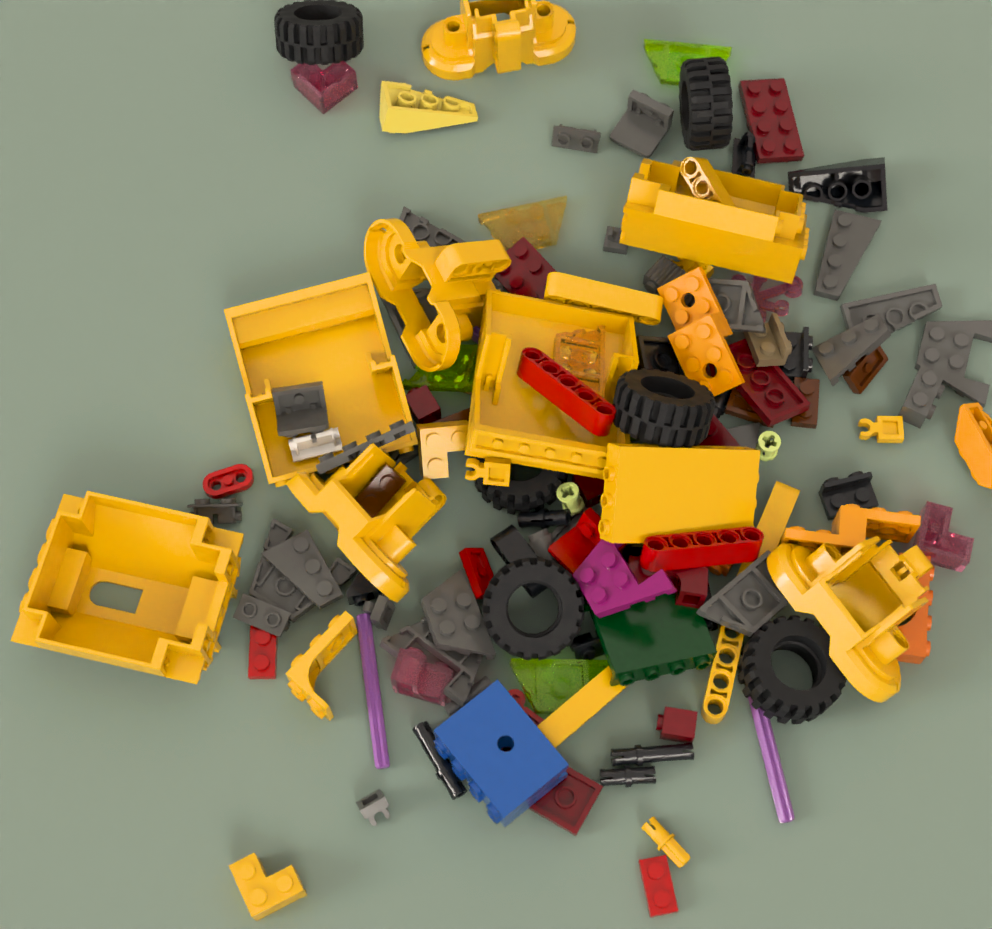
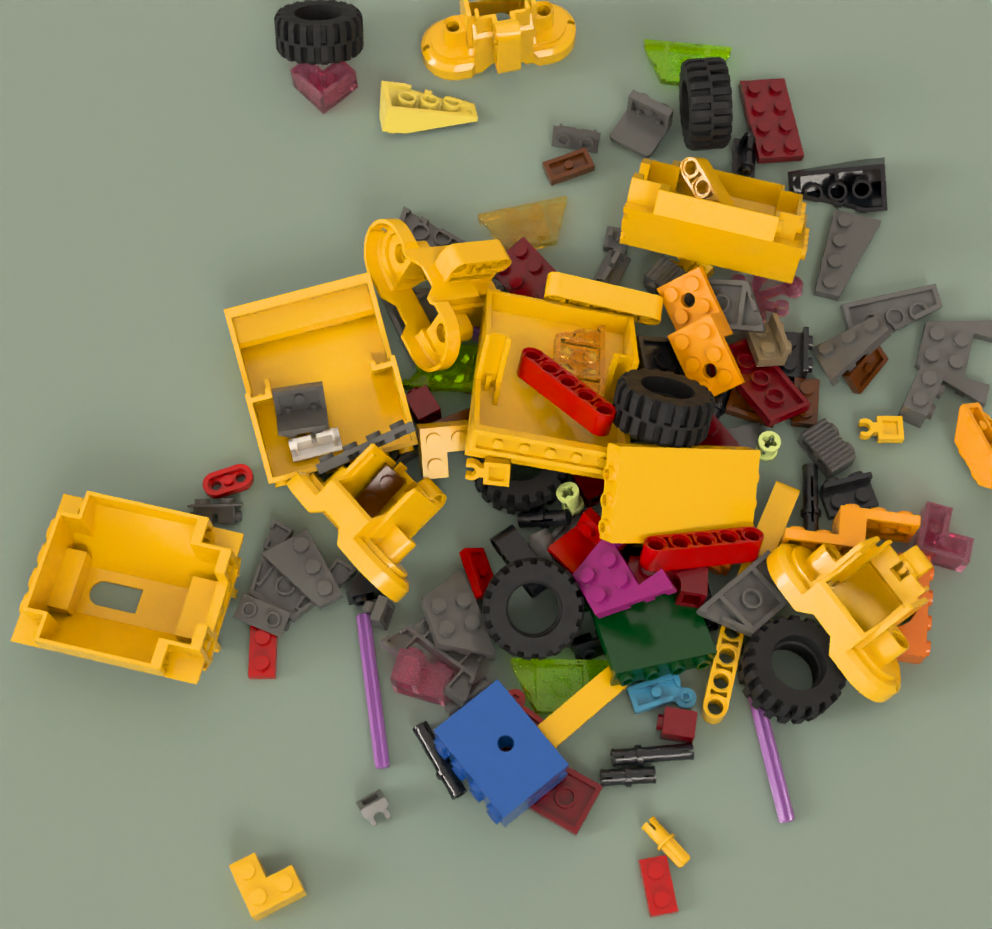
yellow bracket [285,611,358,721] -> none
none -> reddish brown plate [542,147,595,186]
none -> dark grey hinge [593,246,631,285]
none -> dark azure hinge [626,674,697,715]
none -> dark grey brick [797,418,856,479]
none -> black pin [800,463,821,532]

